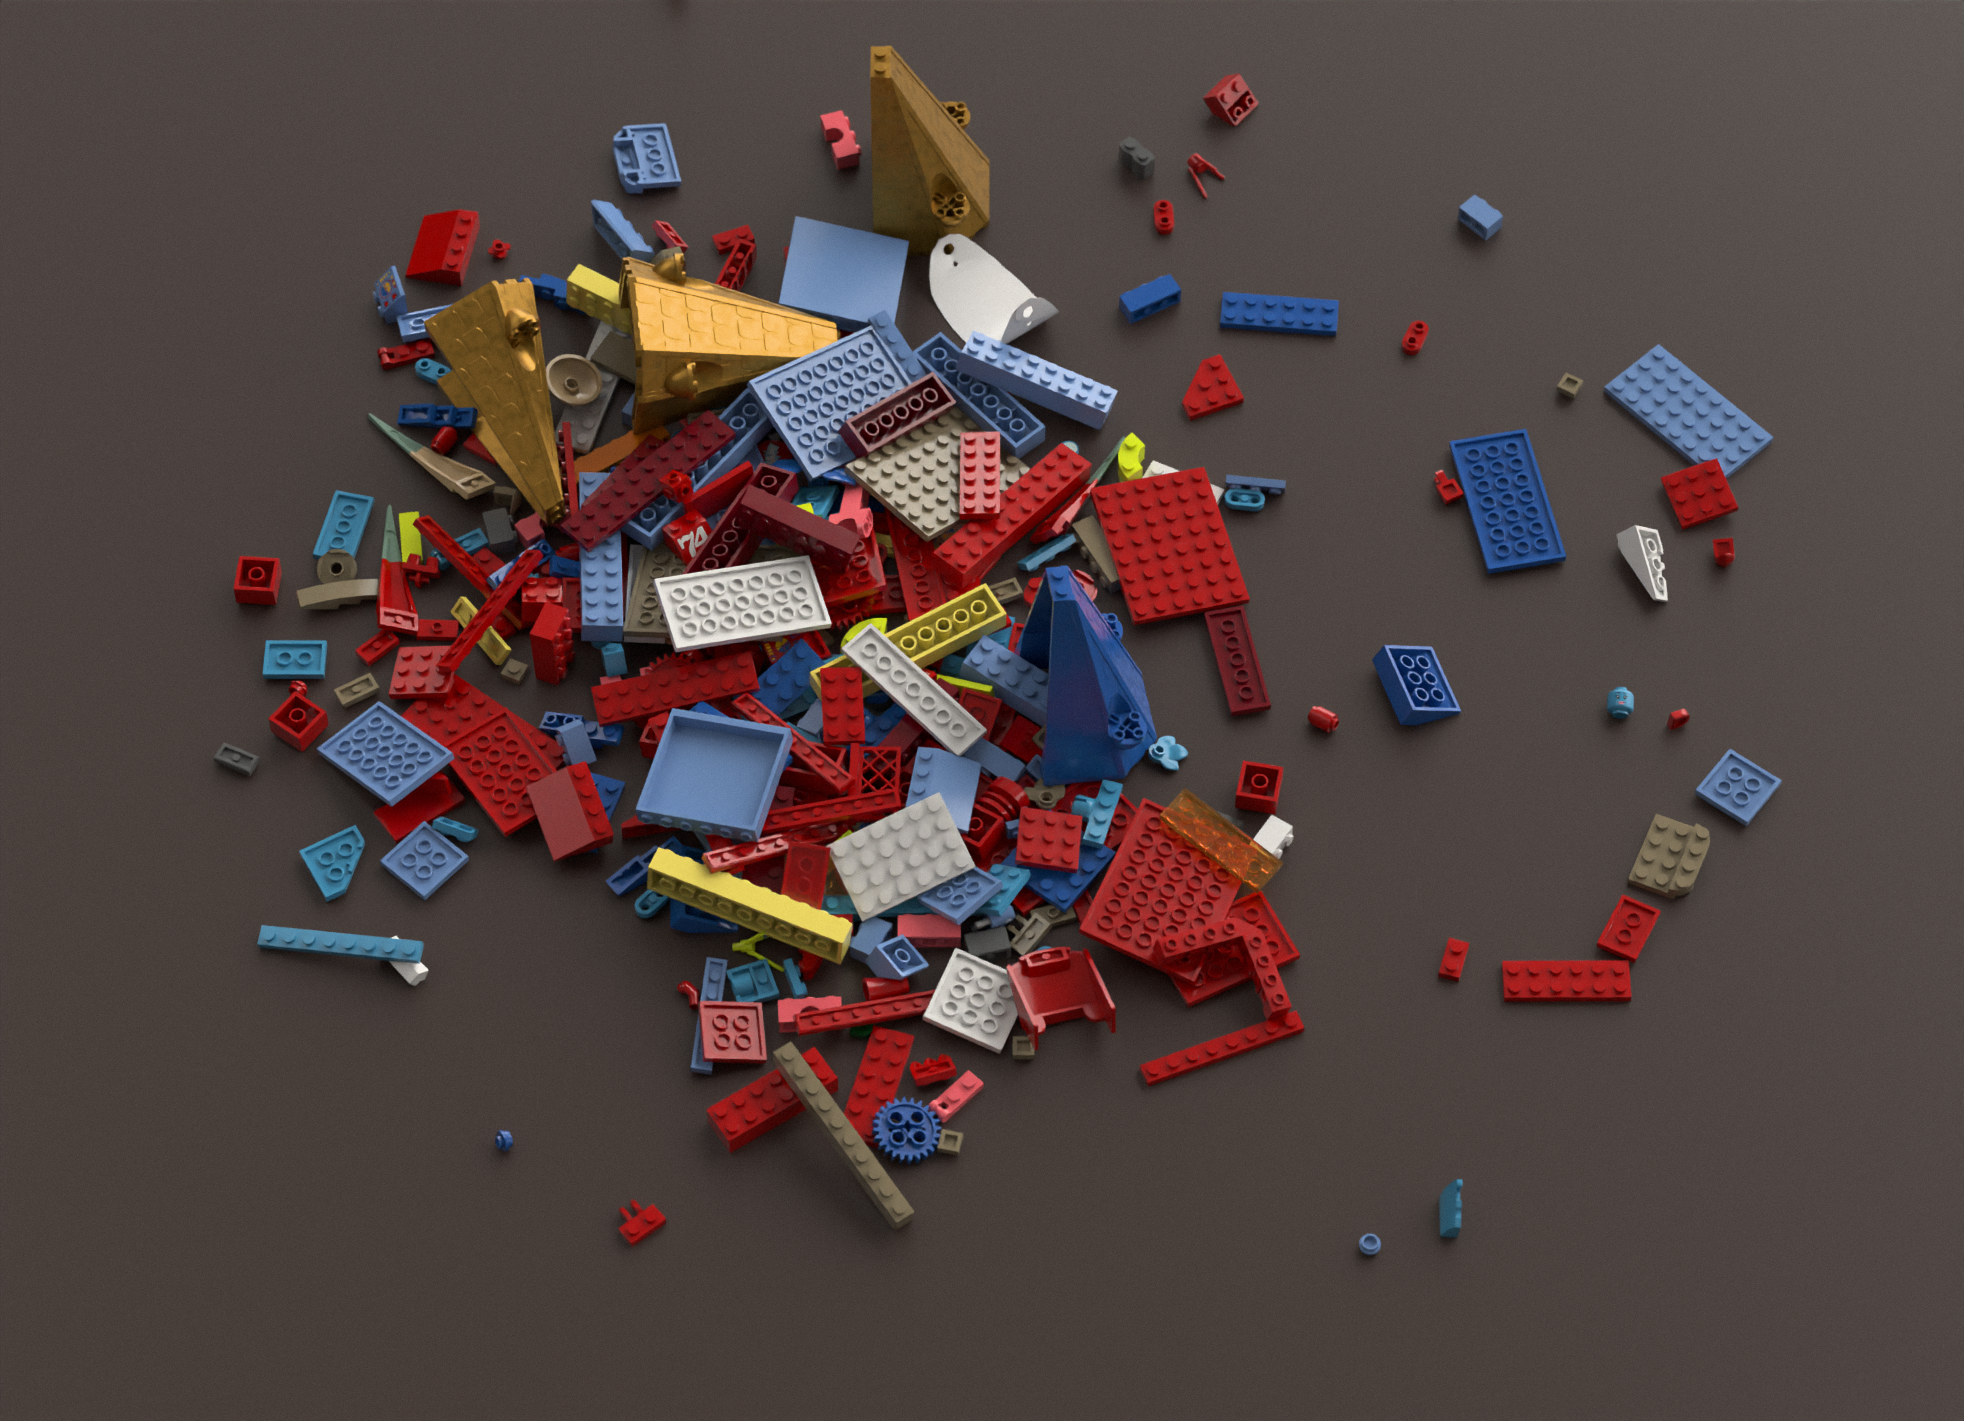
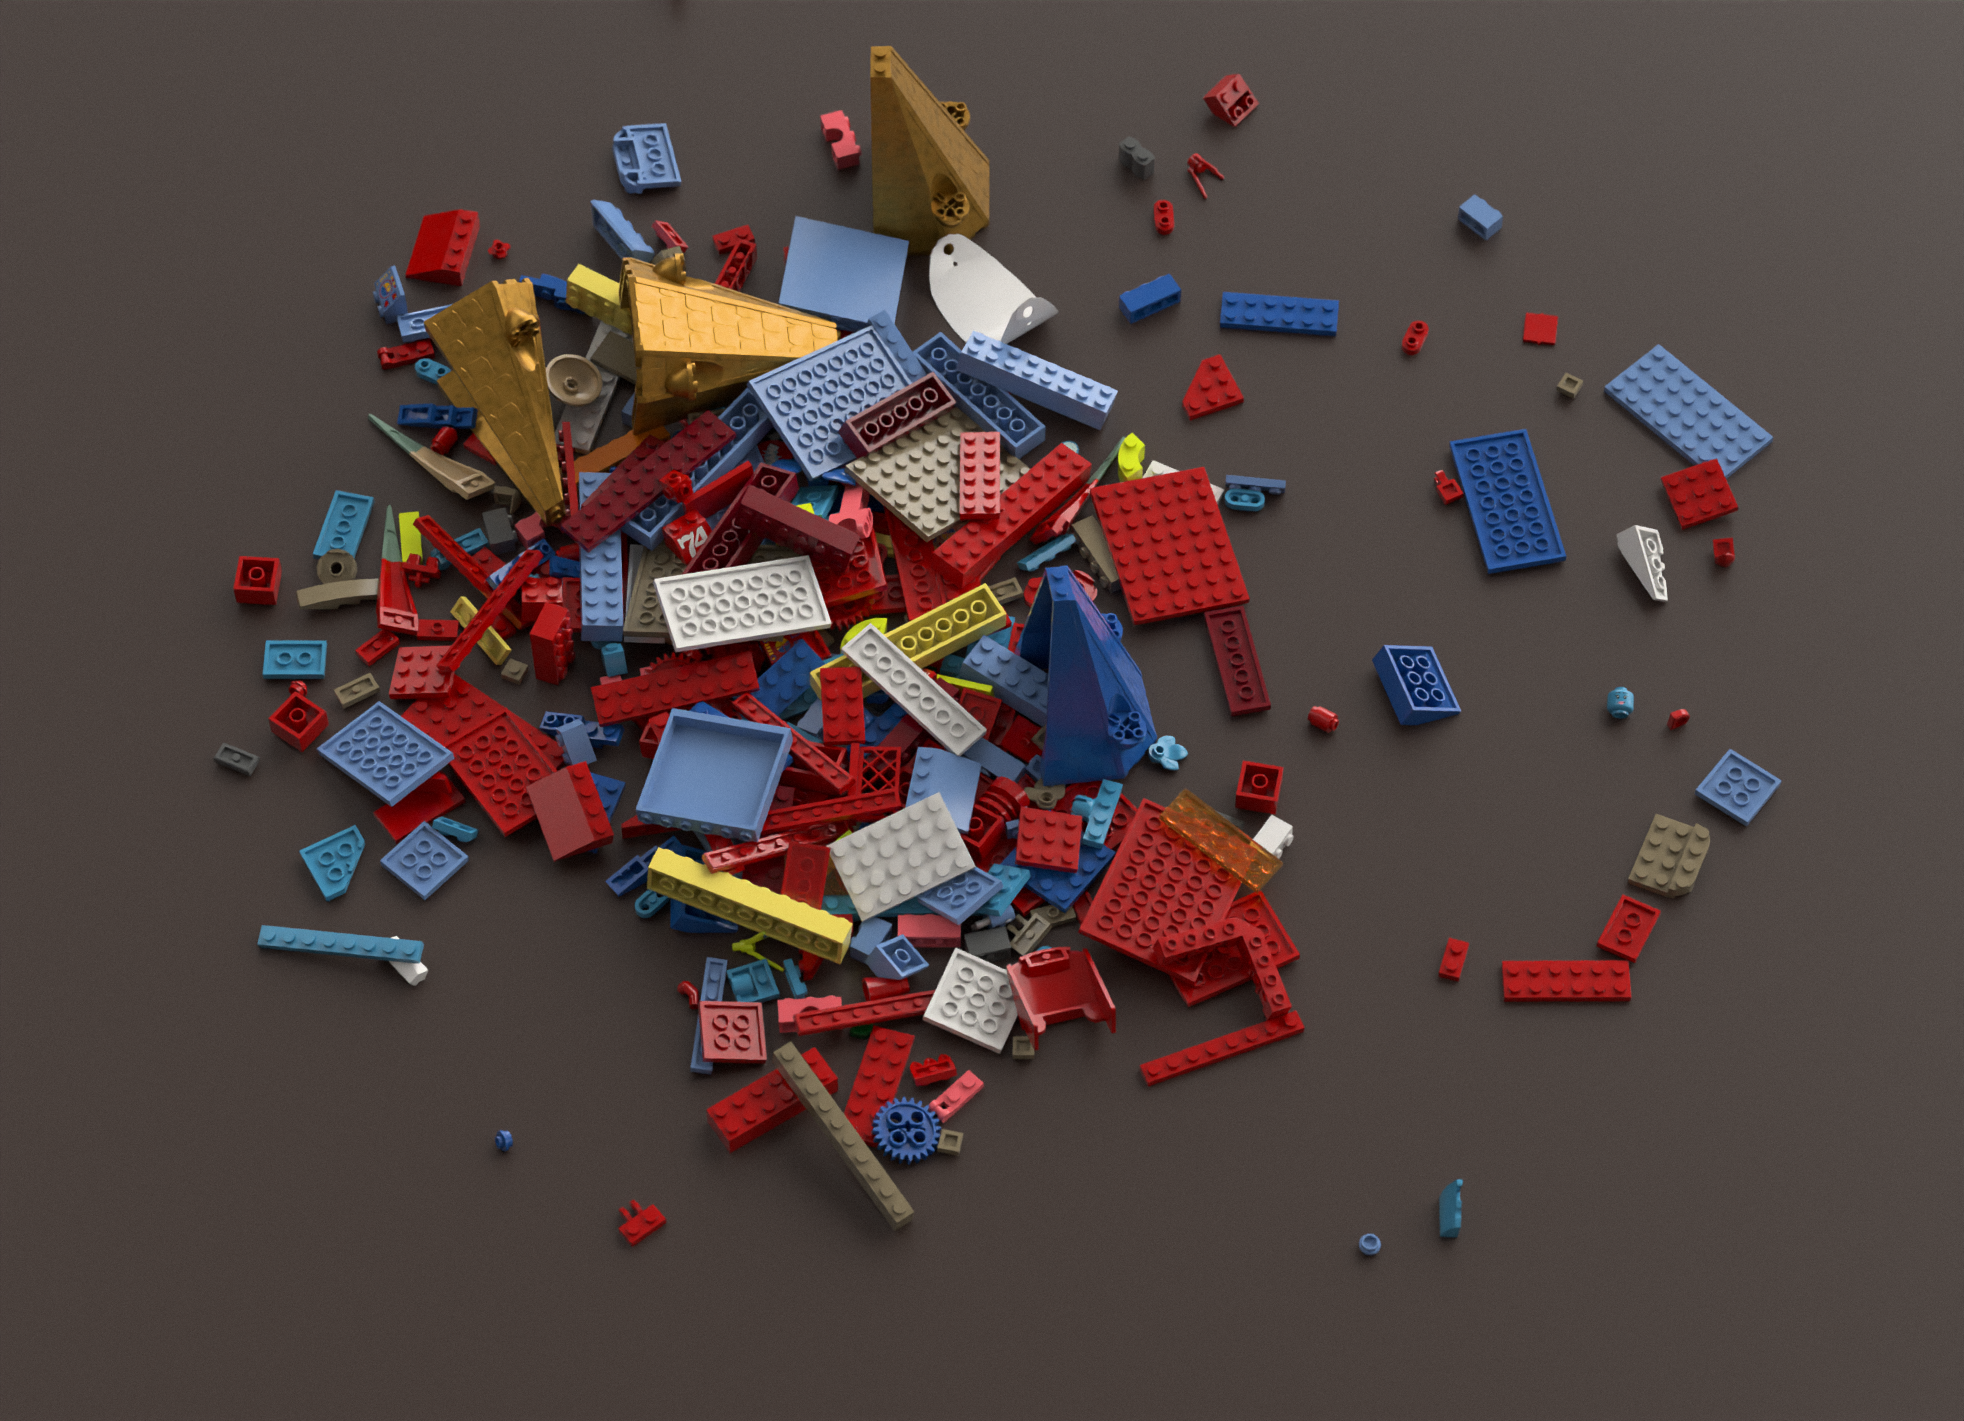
none -> red piece [1523,313,1558,345]

